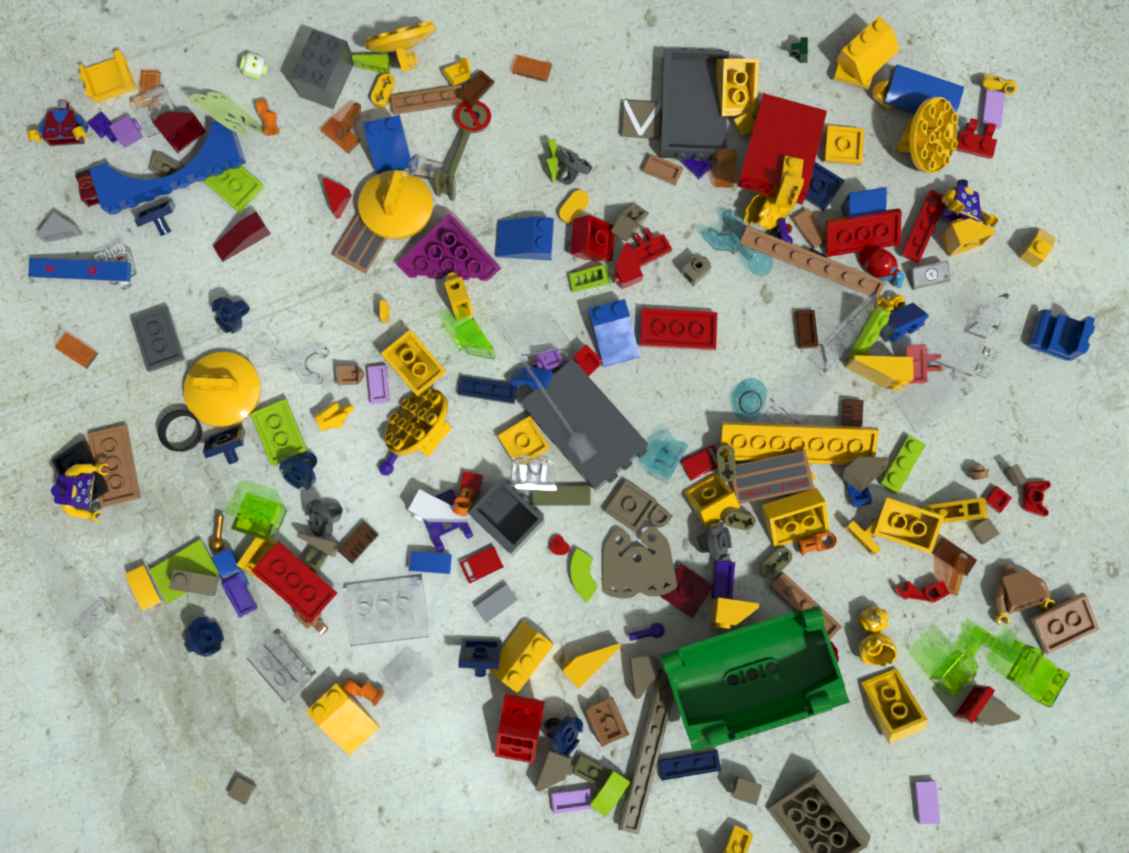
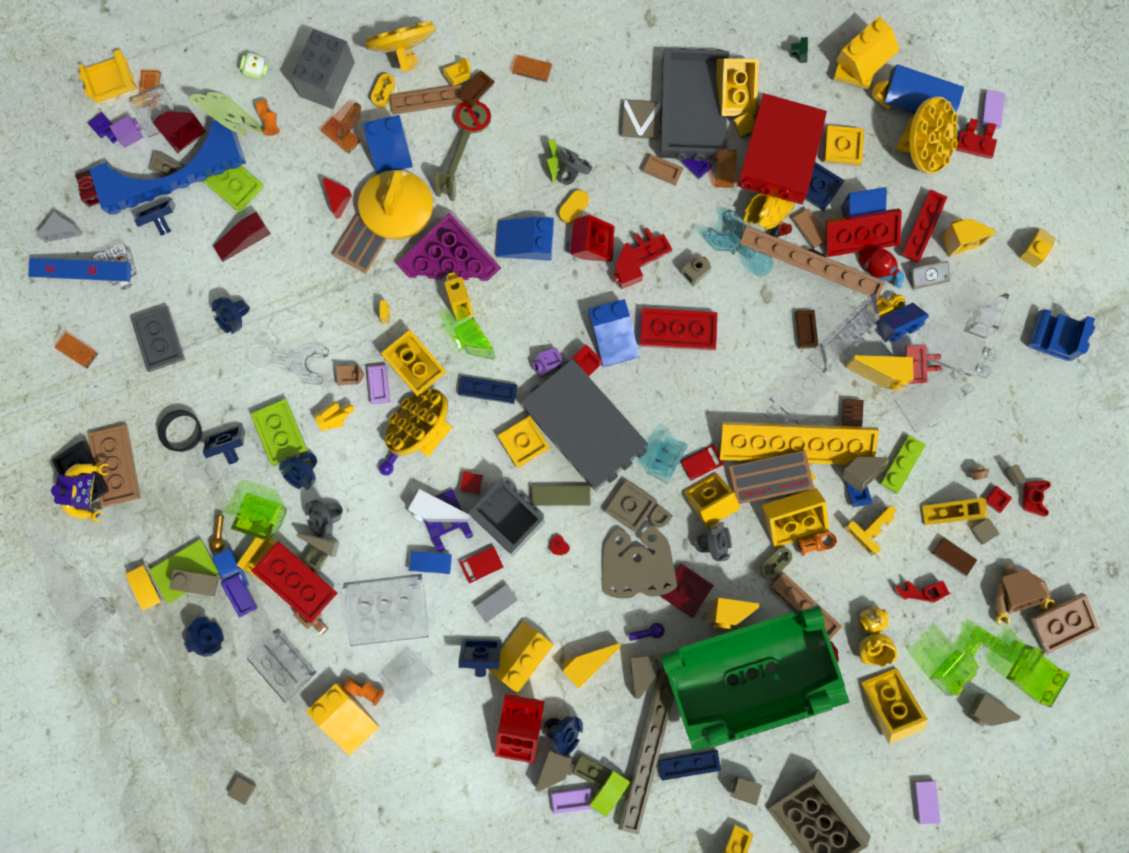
torso [27,101,89,146] -> none
yellow bracket [184,352,261,427] -> none
reddish brown tile [338,522,379,564] -> none
lime slope [352,54,391,75] -> none
clear slope [408,154,448,180] -> none
orange connector [452,487,476,517] -> none
clear flag [491,313,598,463] -> none
blue slope [509,367,553,390] -> none
clear slope [510,455,556,490] -> none
lime slope [568,264,611,292] -> none
lime tile [571,548,599,603] -> none
medium nougat bracket [586,697,629,747] -> none
dark tan slope [611,203,649,241] -> none
dark purple tile [711,561,735,599] -> none
olive beam [717,444,737,482] -> none
olive beam [720,507,756,530] -> none
clear light blue piece [733,378,767,422] -> none
yellow bracket [775,156,804,209] -> none
dark purple bar [778,217,793,244] -> none
lime plate [848,307,891,358] -> none
yellow slope [873,497,945,554] -> none
torso [941,179,999,227] -> none
clear orange tile [948,552,968,596] -> none
red tile [954,685,995,724] -> none
yellow plate [981,73,1017,95] -> none

